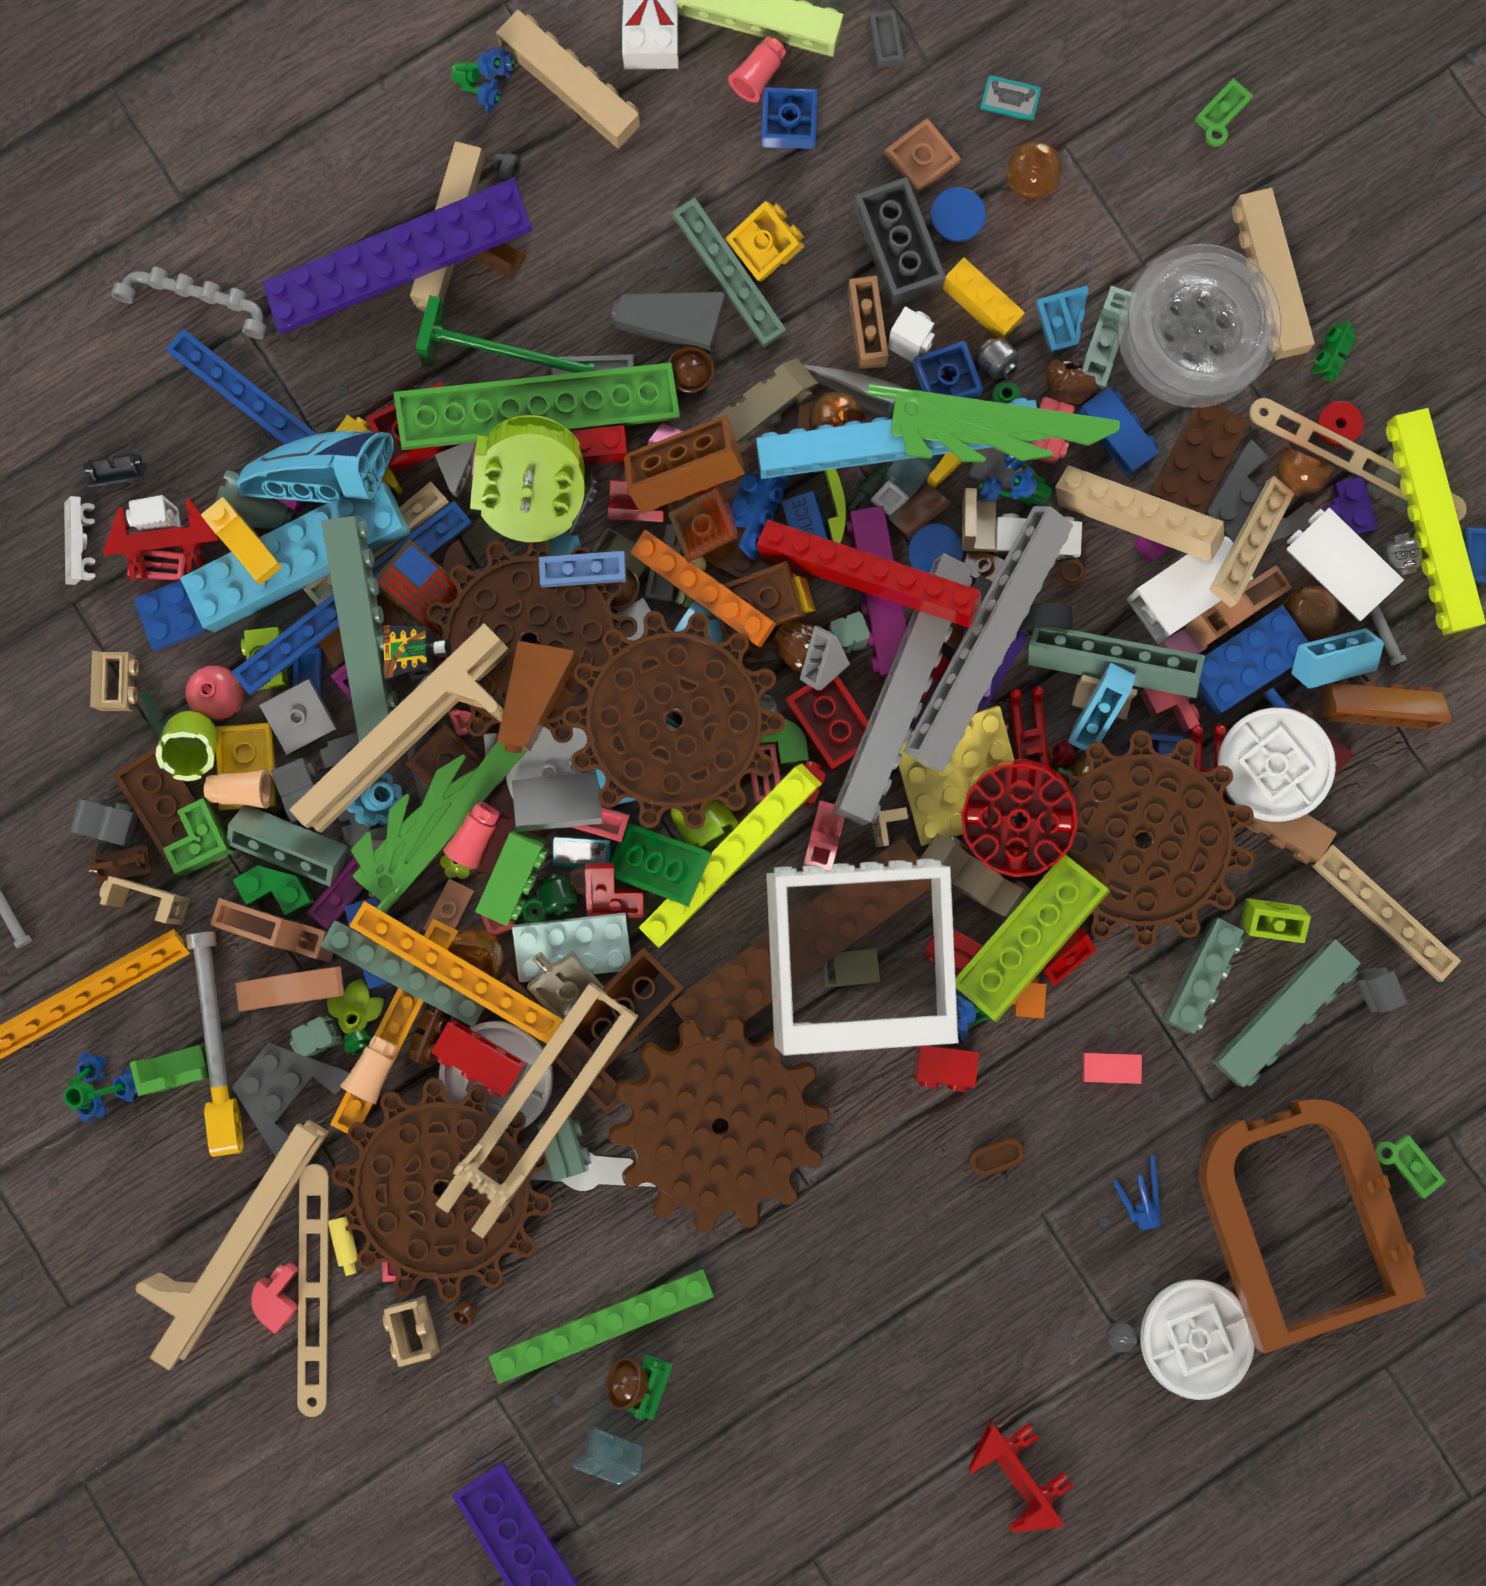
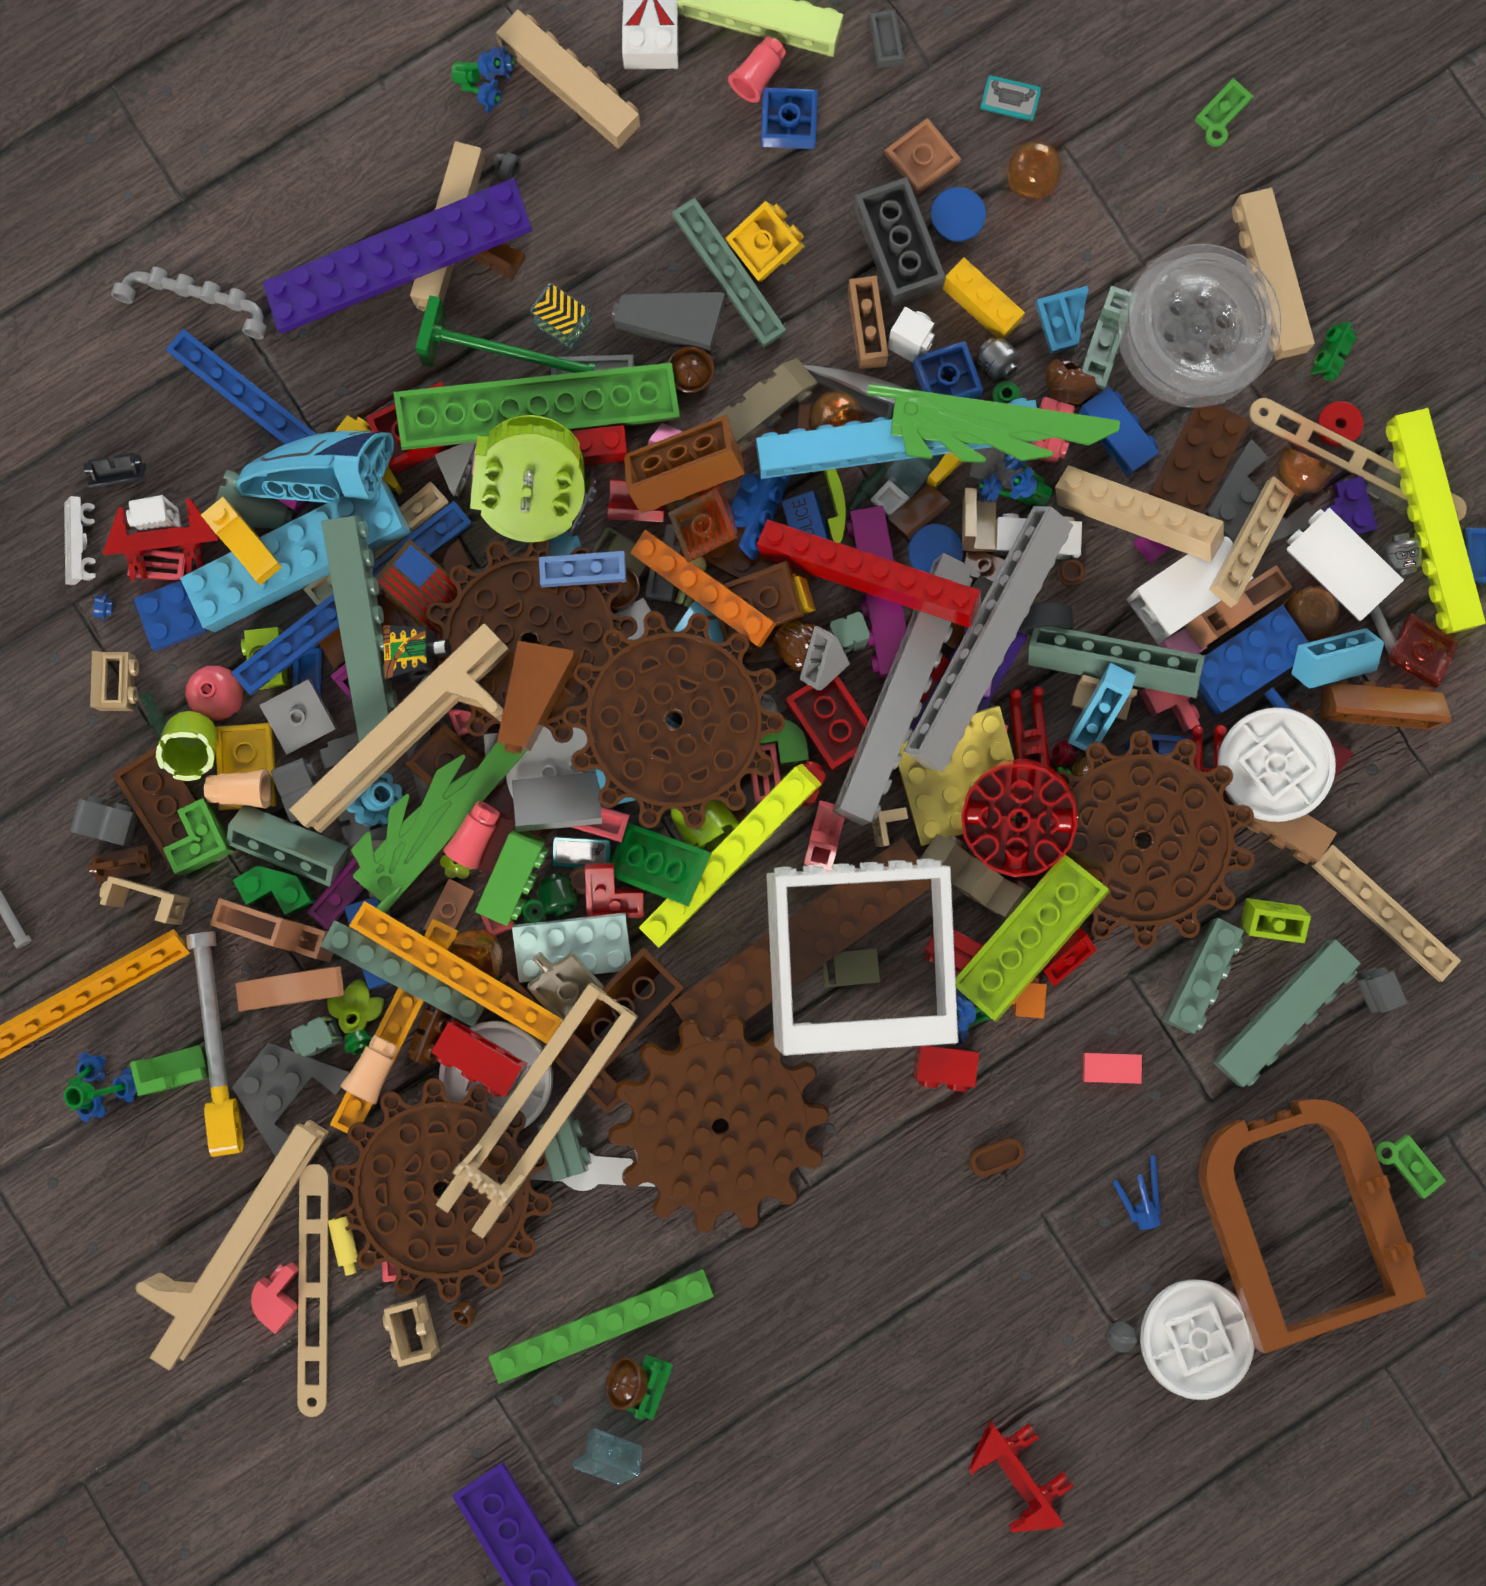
none -> blue plate [93,593,113,621]
none -> piece [530,283,592,350]
none -> clear red tile [1387,613,1459,688]

